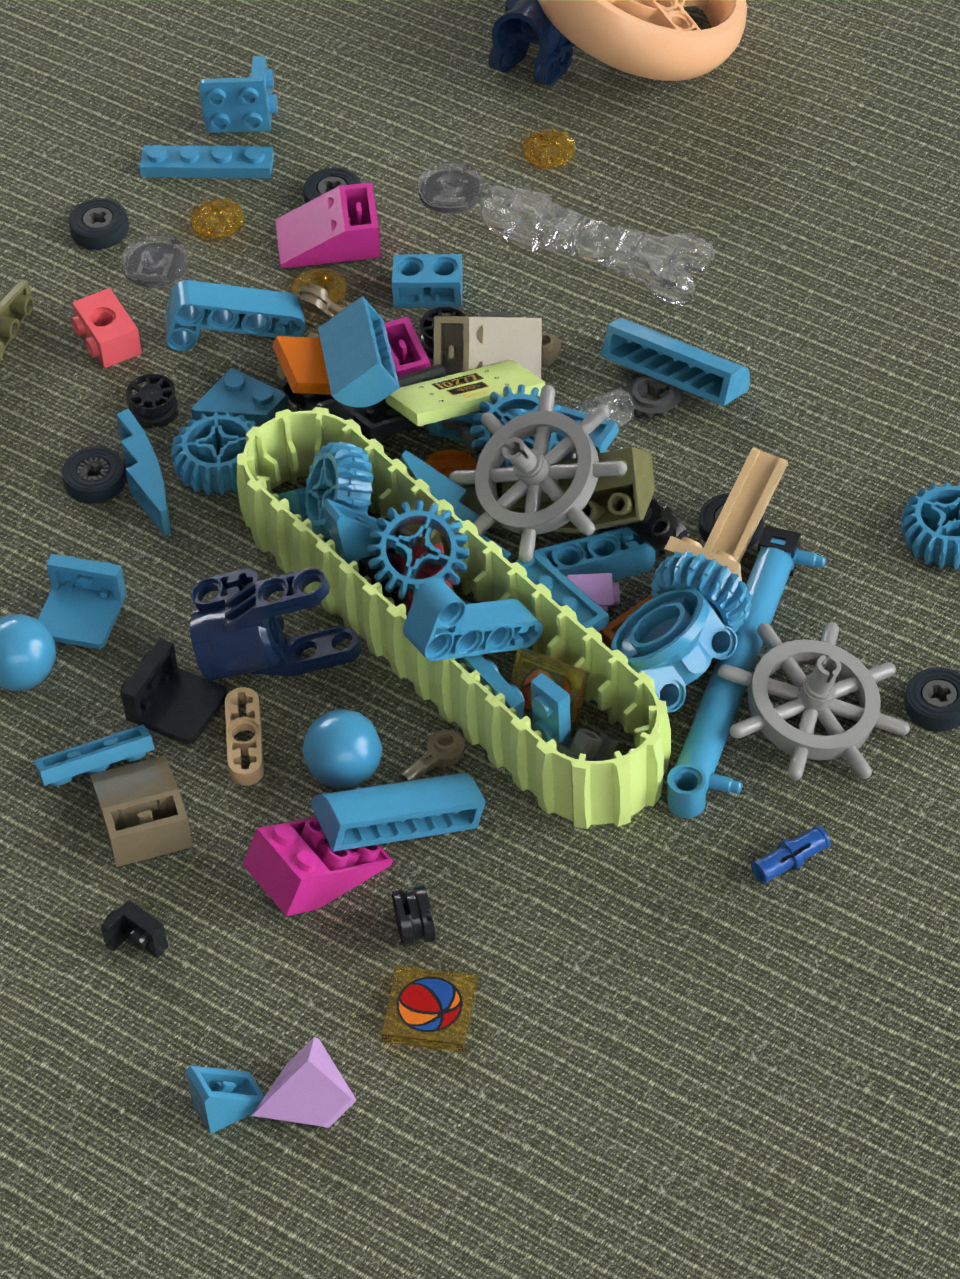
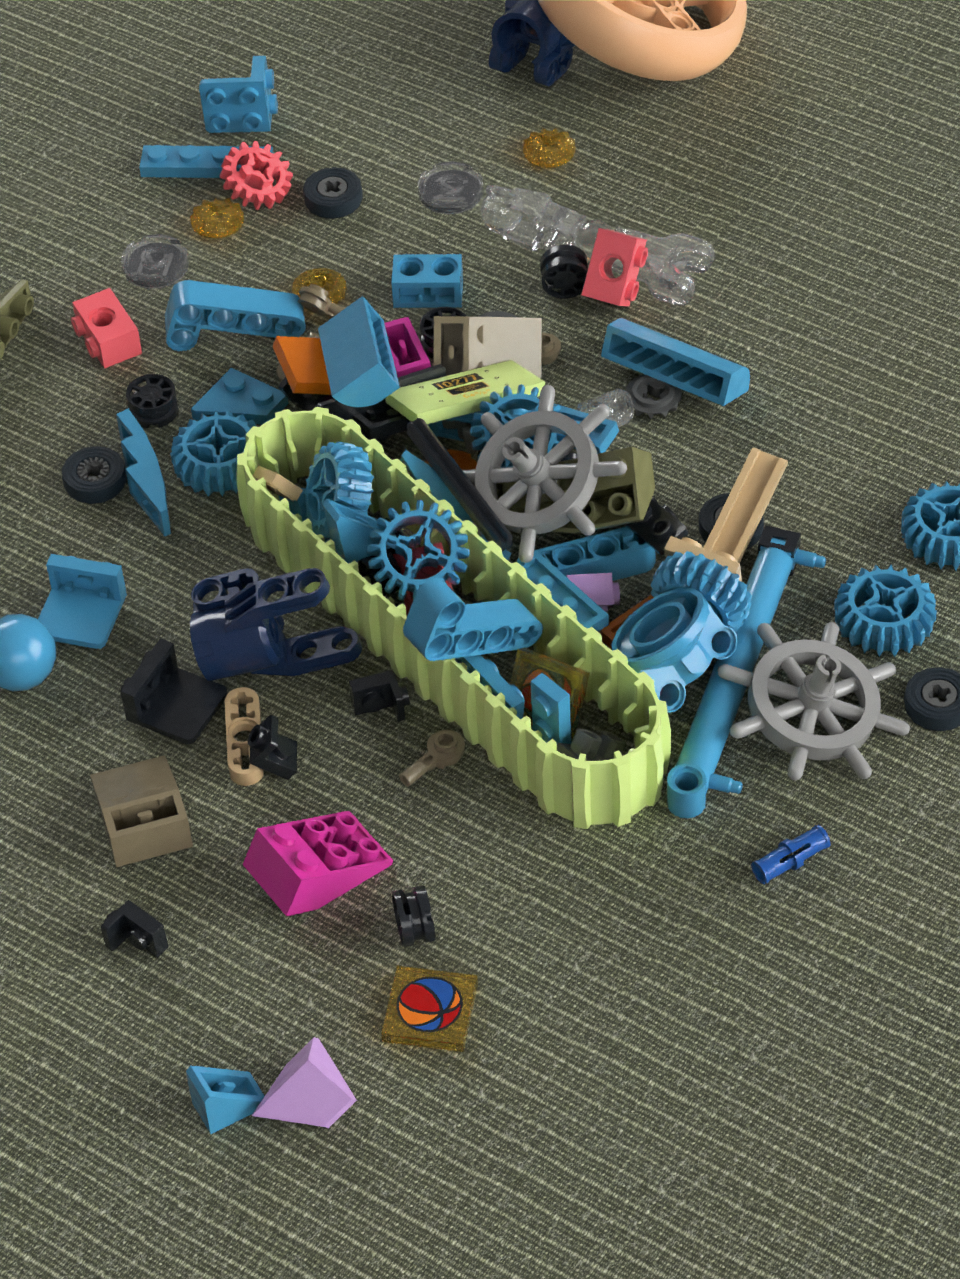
dark azure plate [33,724,155,786] -> none
black bush [68,198,129,250] -> none
dark pink slope [275,182,381,269] -> none
dark azure piece [302,709,383,790] -> none
dark azure brick [311,772,486,852] -> none
none -> coral gear [220,141,293,210]
none -> black bracket [248,715,297,780]
none -> tan tile [252,465,303,501]
none -> black bracket [349,670,410,722]
none -> black axle [407,418,513,552]
none -> black wheel [540,245,588,299]
none -> coral brick [581,228,648,306]
none -> dark azure gear [834,565,937,657]

